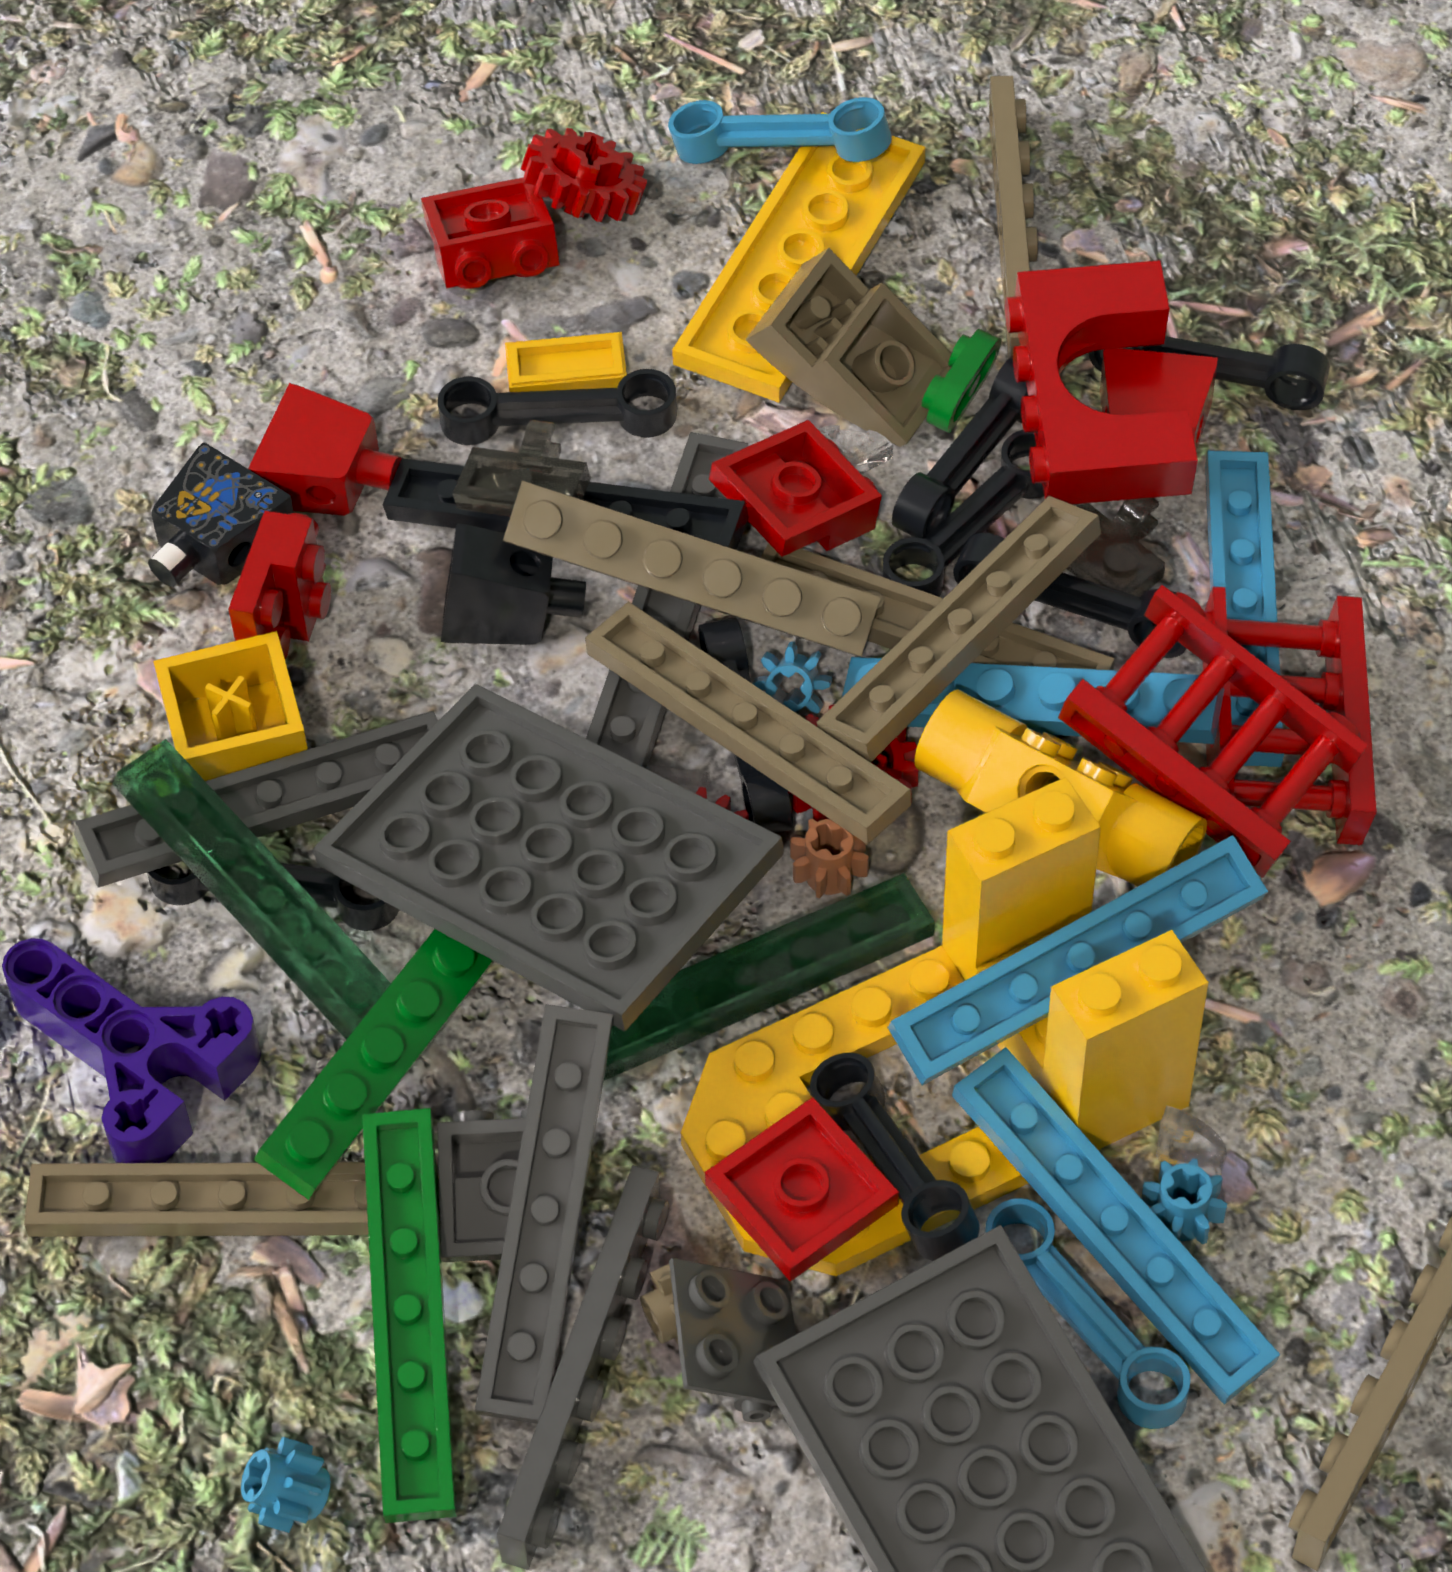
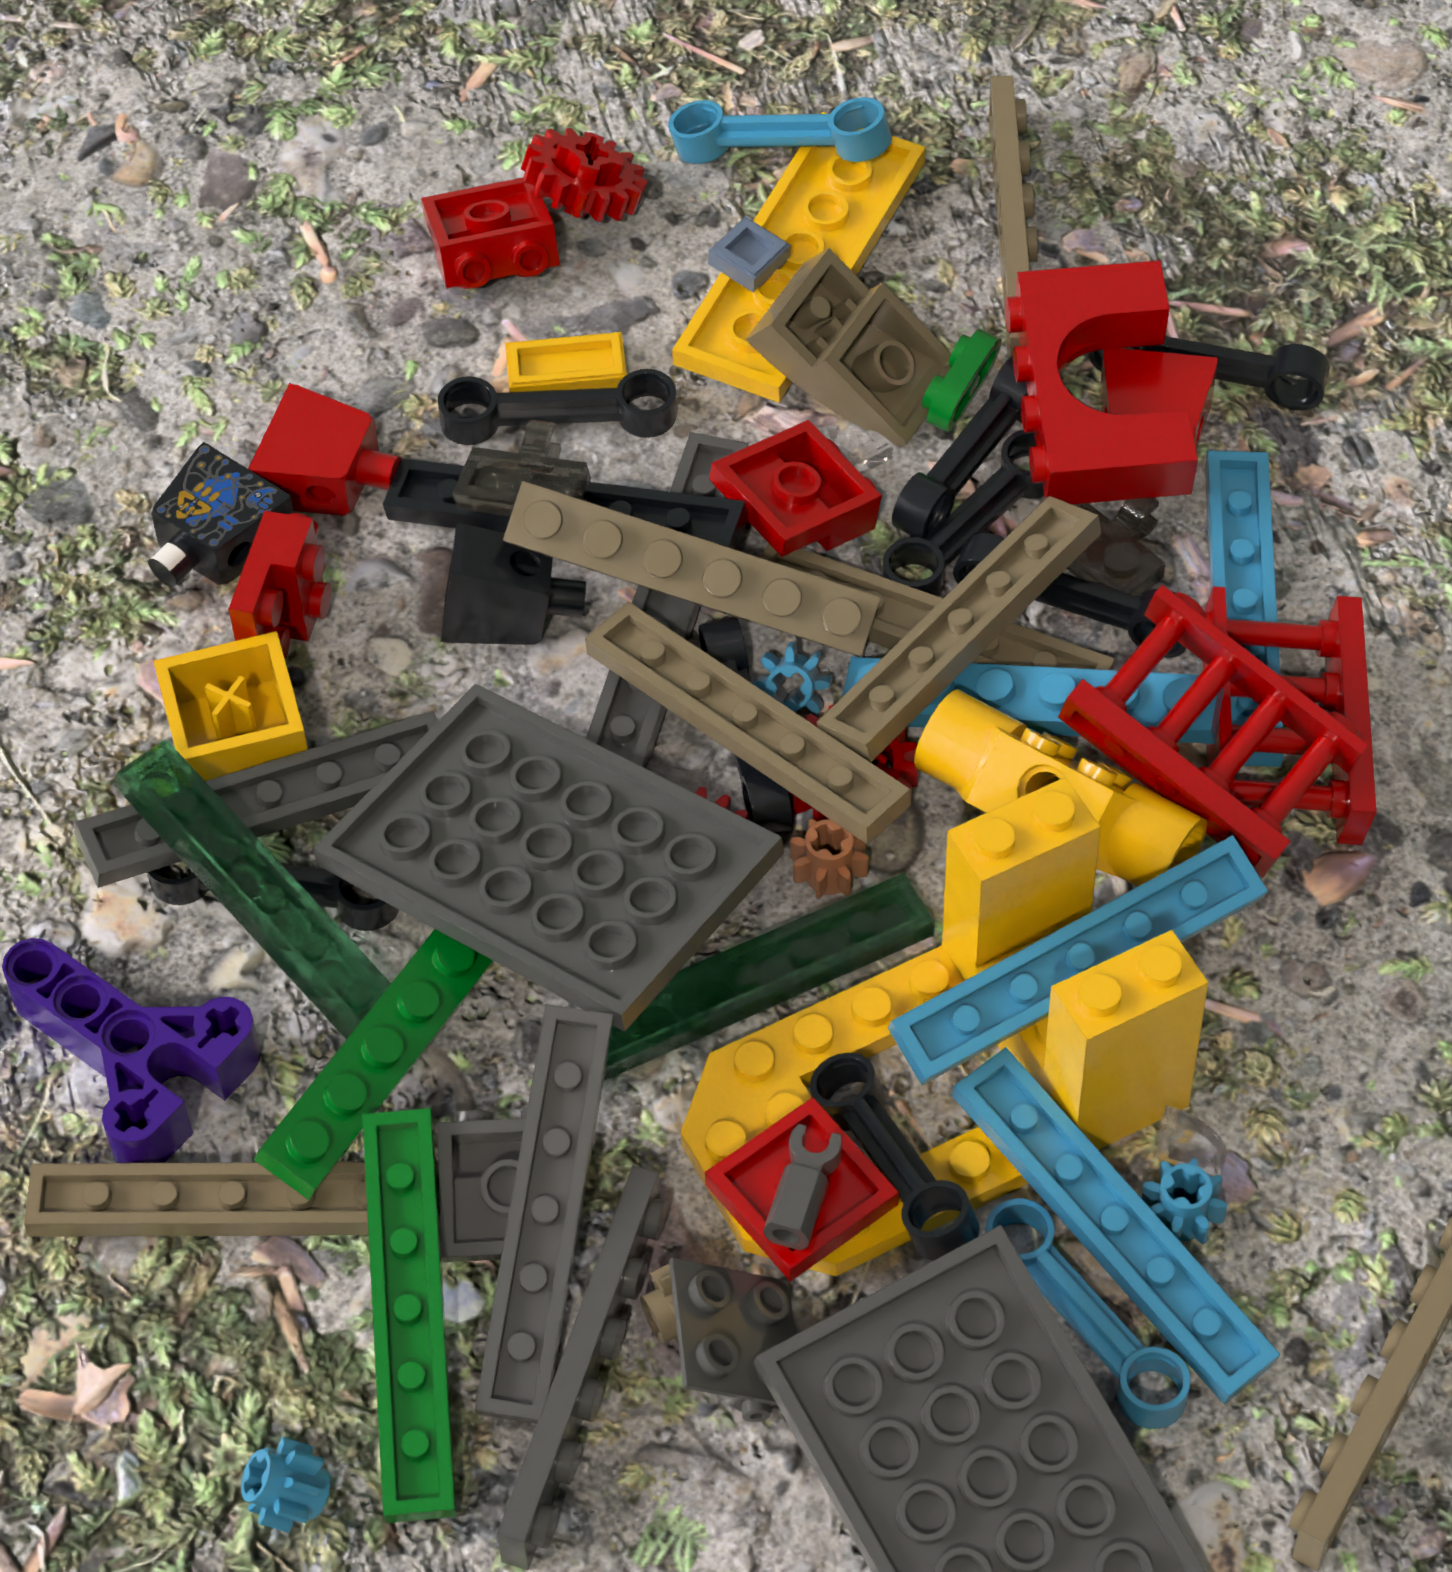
none -> sand blue tile [708,216,791,293]
none -> dark grey bar [763,1124,842,1250]

